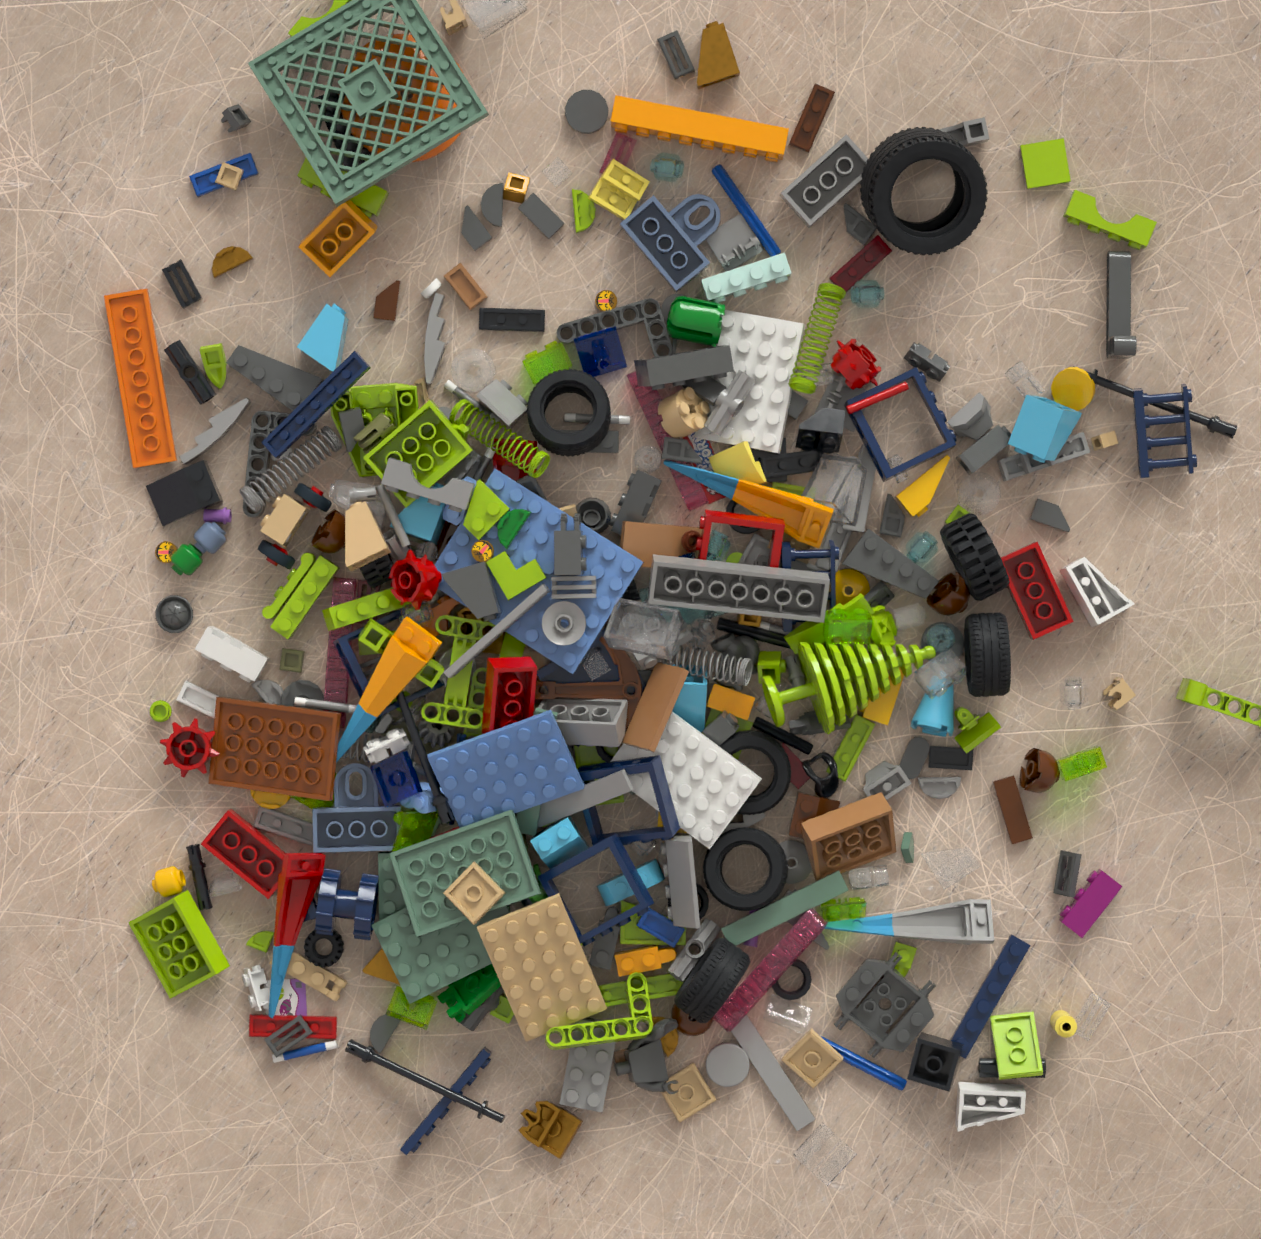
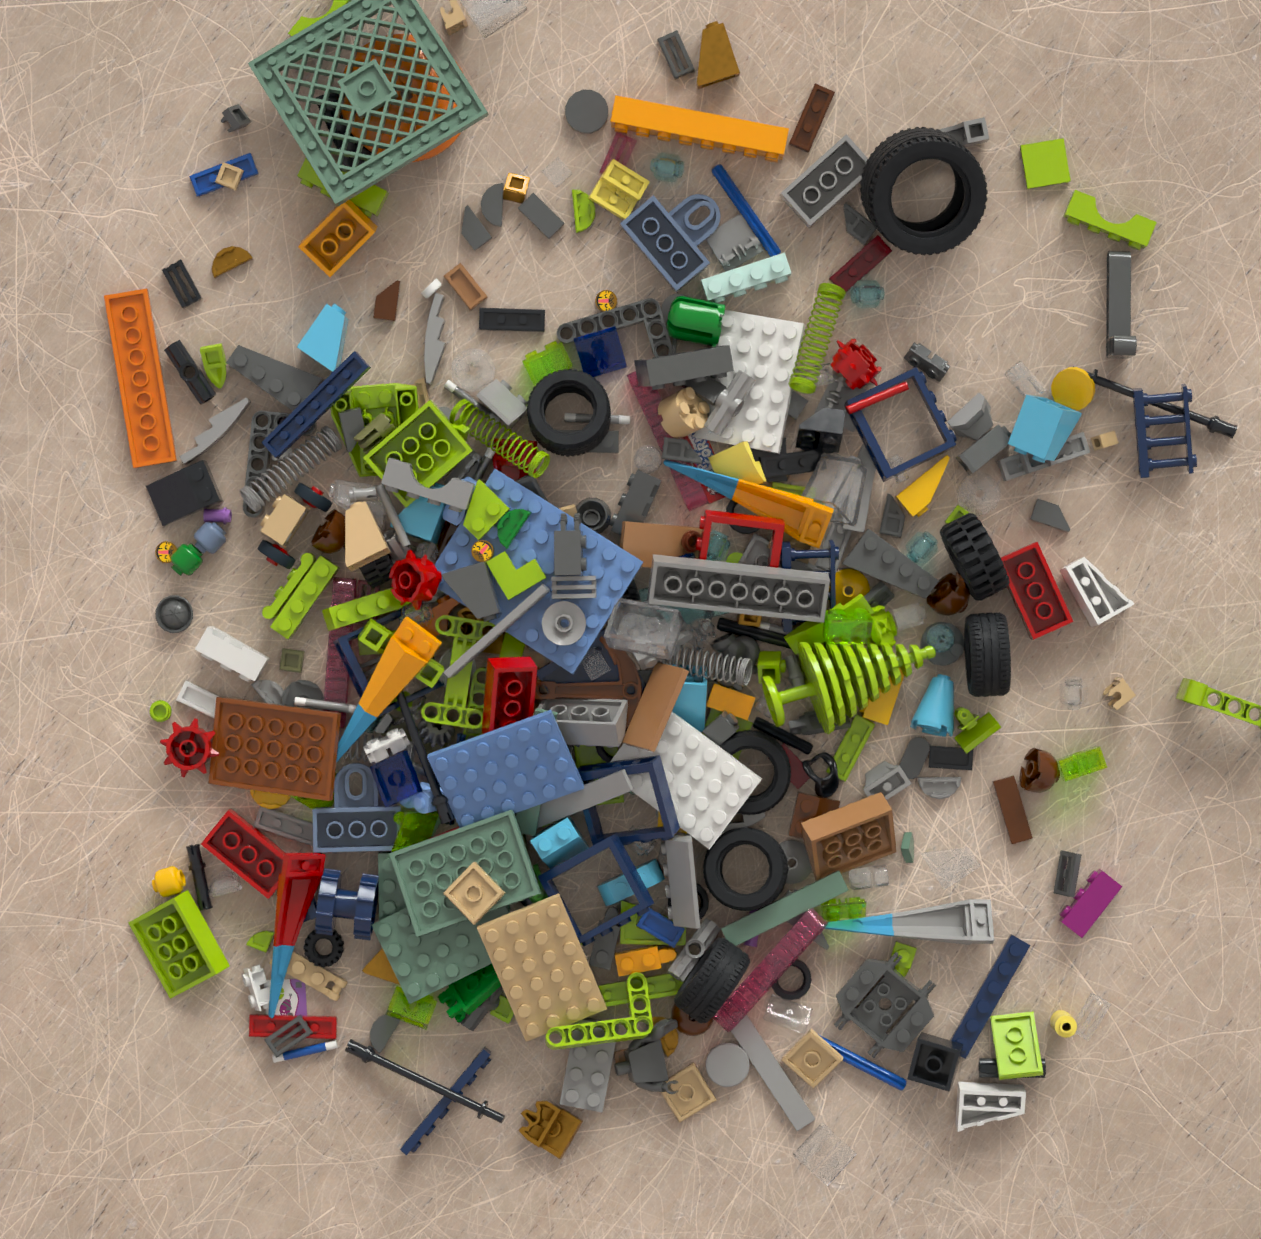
clear brick [914,647,966,699] -> none

